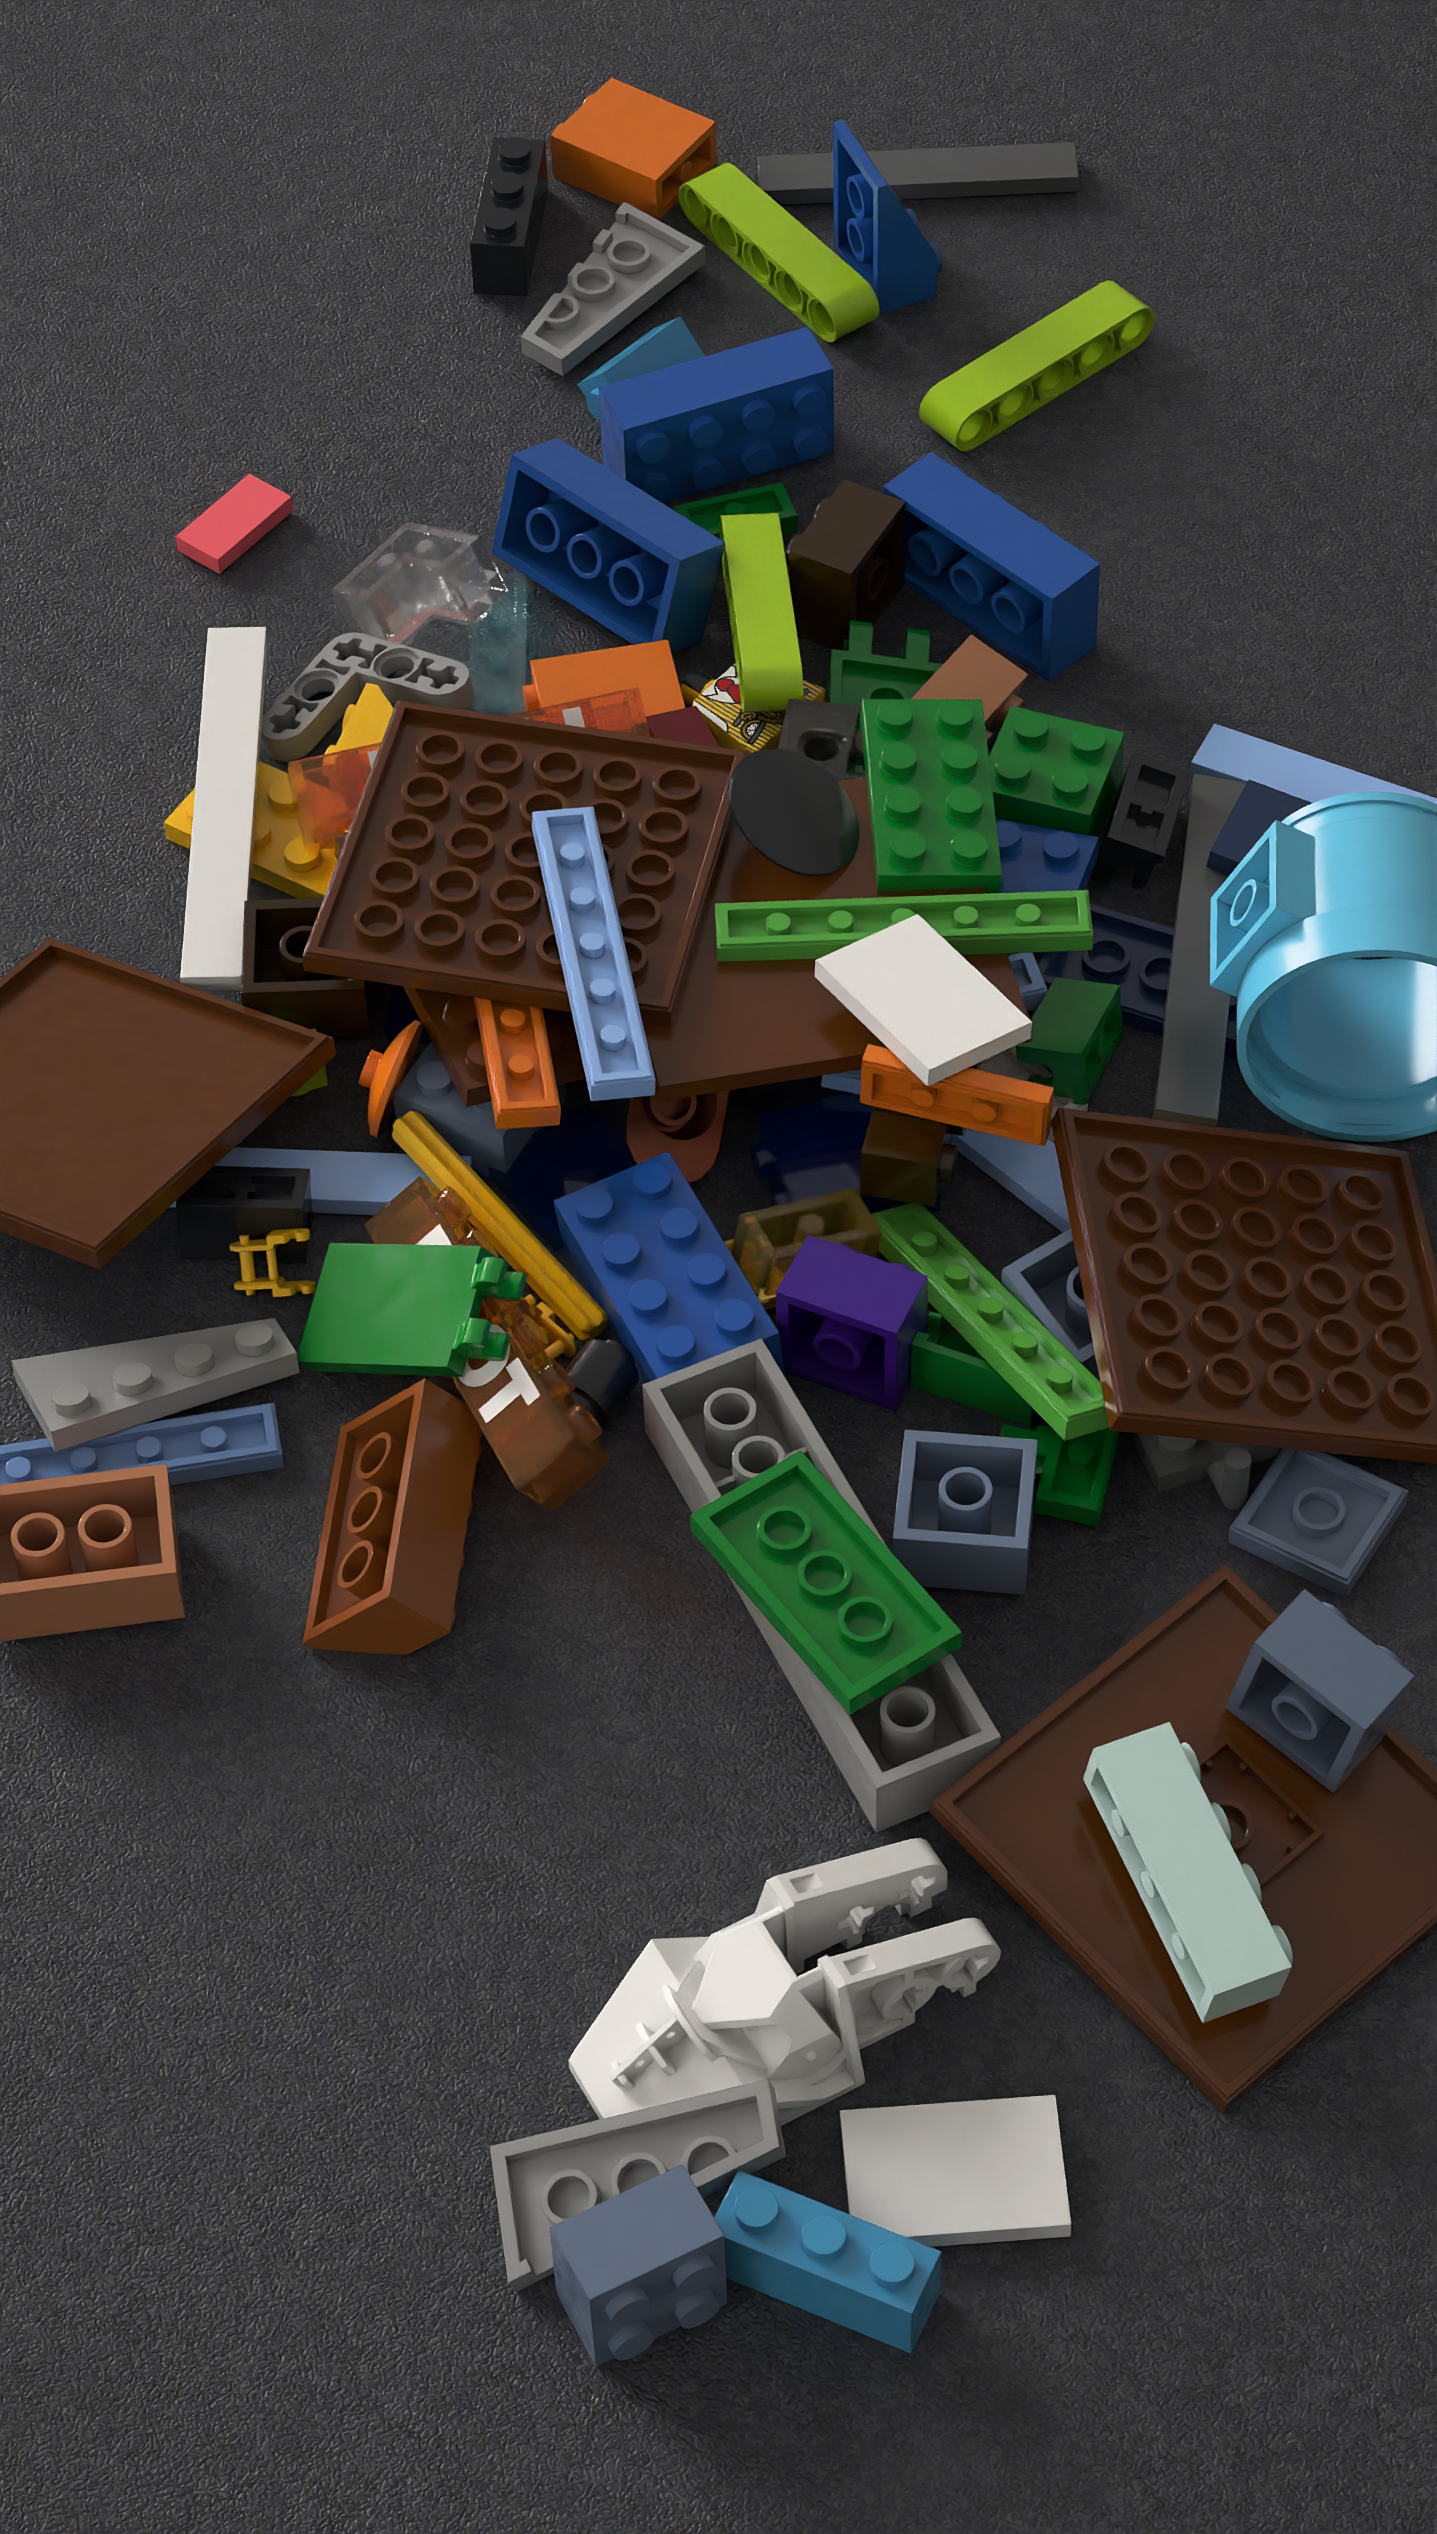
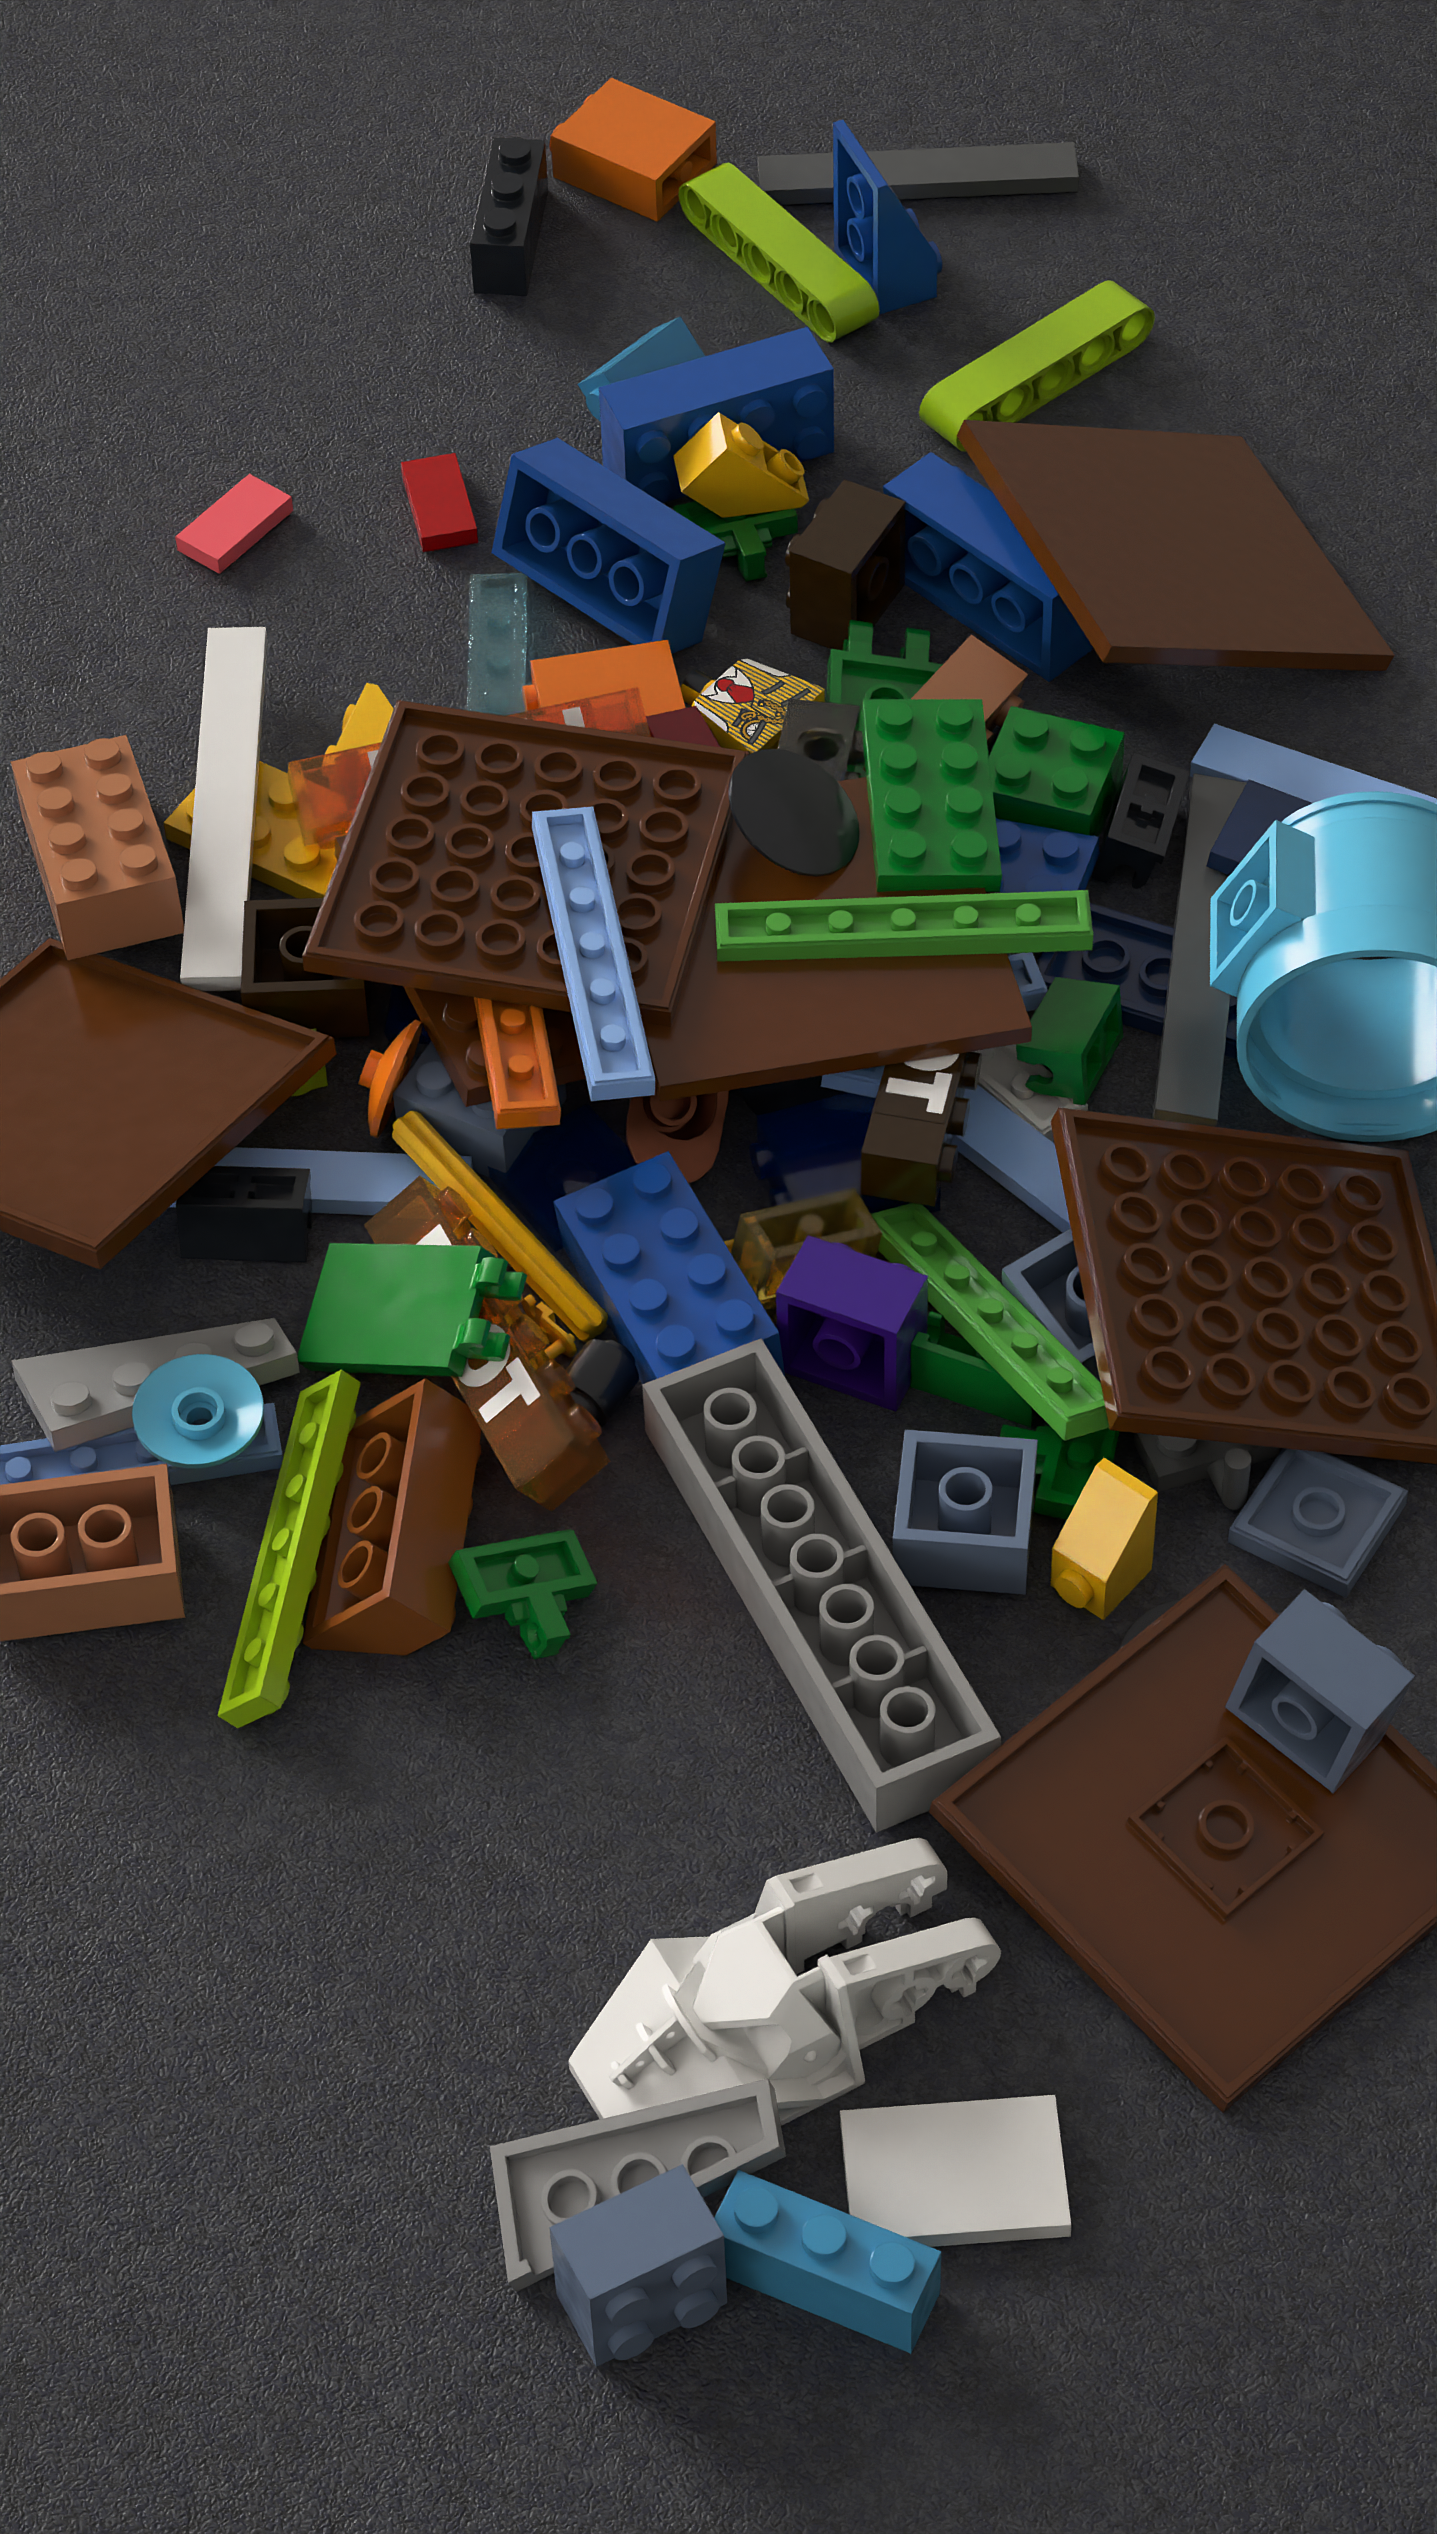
yellow piece [229,1228,316,1297] -> none
light grey beam [261,632,474,762] -> none
clear brick [331,522,508,646] -> none
light grey wing [521,202,706,376] -> none
green plate [690,1450,962,1715] -> none
lime beam [720,513,803,713] -> none
white tile [815,914,1032,1086] -> none
orange tile [860,1044,1054,1146] -> none
light aqua brick [1083,1722,1293,2023] -> none
none -> nougat brick [11,735,184,961]
none -> medium azure dish [132,1354,264,1469]
none -> lime plate [217,1369,361,1728]
none -> red tile [401,453,478,552]
none -> green hinge [448,1529,597,1659]
none -> yellow slope [673,412,809,518]
none -> reddish brown tile [957,420,1395,671]
none -> yellow slope [1051,1458,1158,1620]

